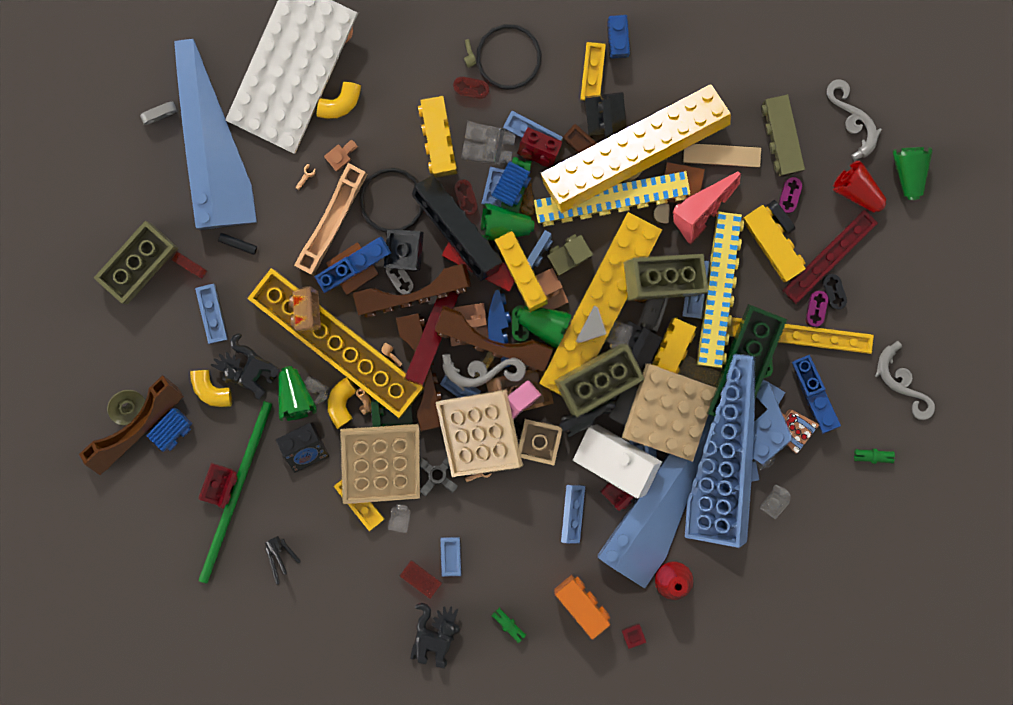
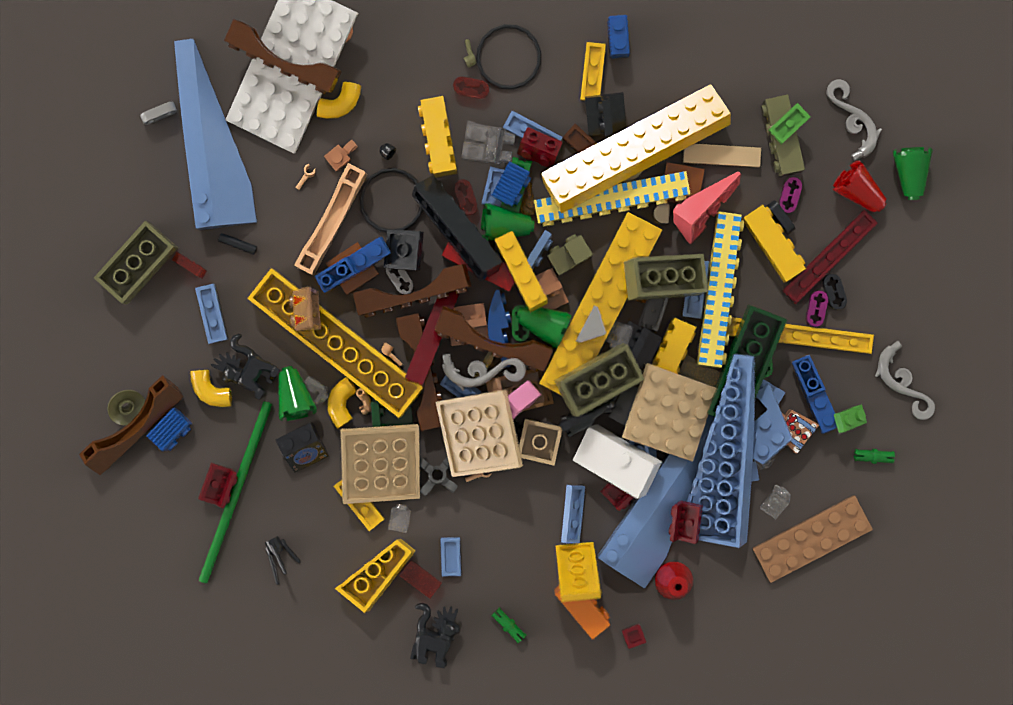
none -> reddish brown arch [224,19,342,94]
none -> yellow wedge [335,539,416,613]
none -> black hinge [379,143,396,160]
none -> yellow tile [556,542,601,602]
none -> dark red bracket [669,500,703,544]
none -> medium nougat plate [752,495,873,583]
none -> bright green plate [768,103,810,144]
none -> bright green plate [833,404,867,433]

